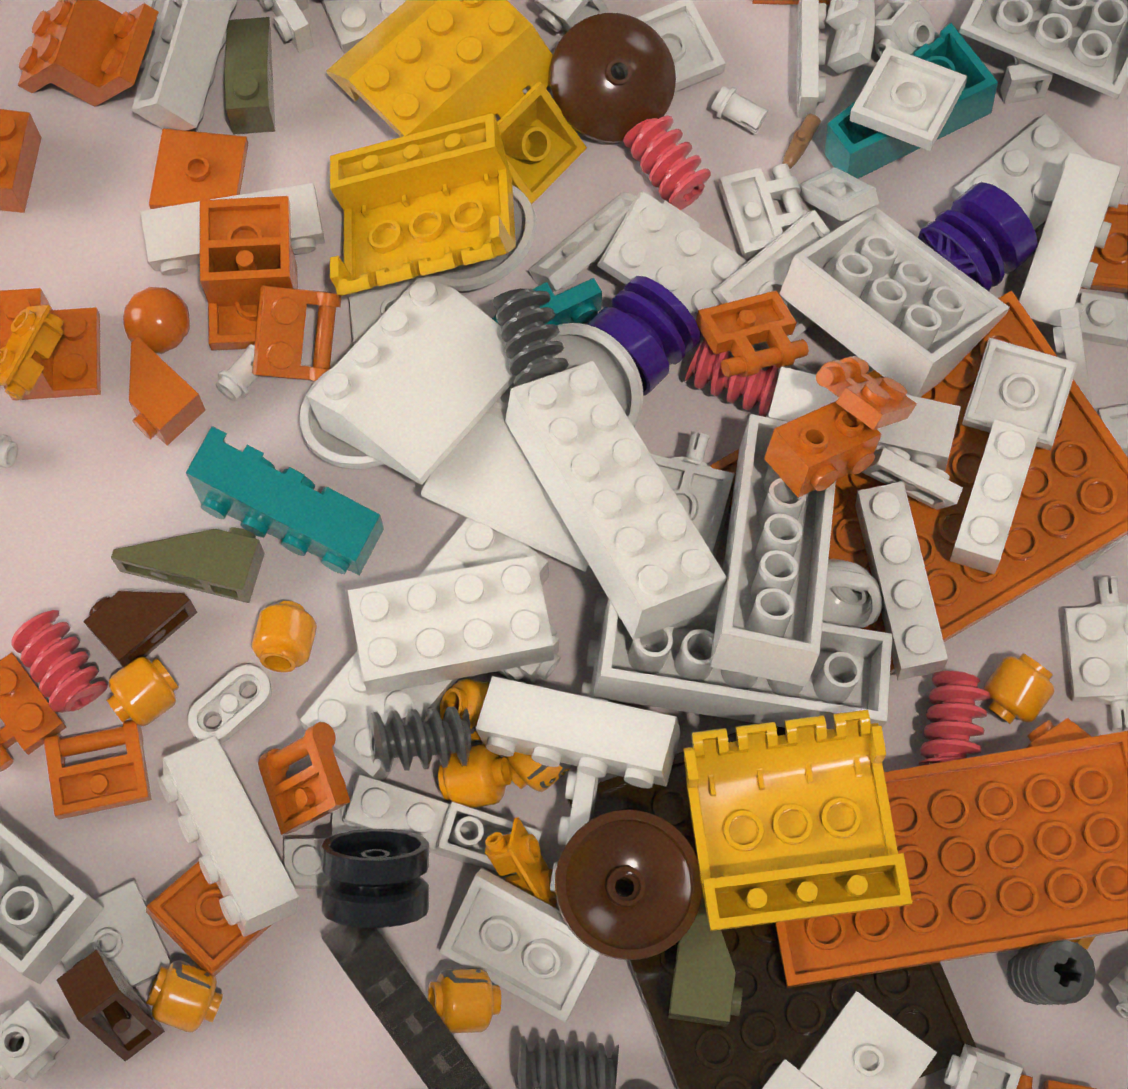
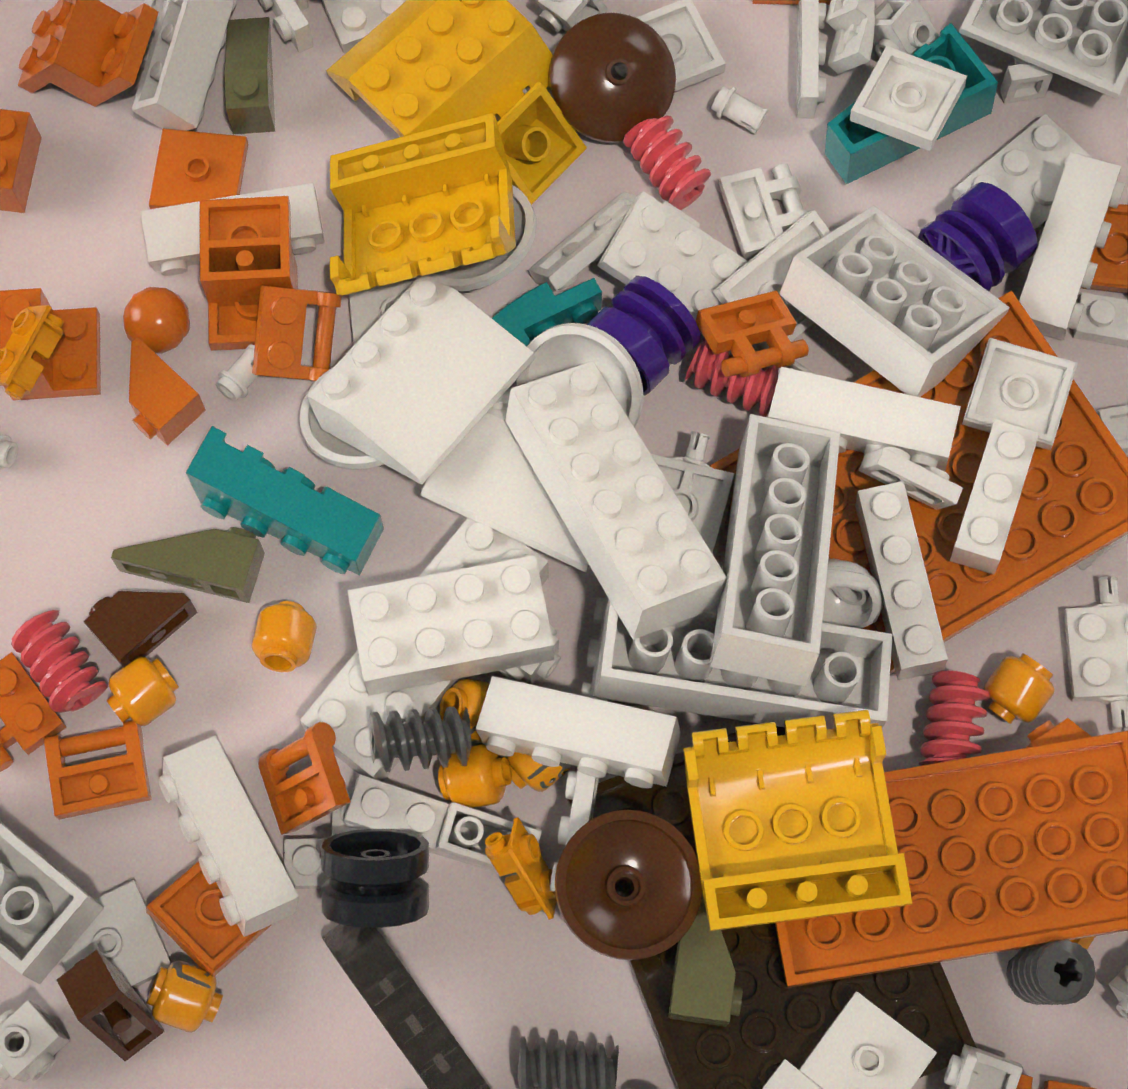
white plate [188,665,272,744] -> none
light orange head [428,969,501,1033] -> none
white plate [439,868,601,1023] -> none
dark grey piece [492,288,569,387] -> none
orange brick [764,401,882,498] -> none
medium nougat helmet [782,114,821,169] -> none
white plate [799,167,880,221] -> none
orange plate [816,356,917,430] -> none
white plate [1053,307,1092,405] -> none

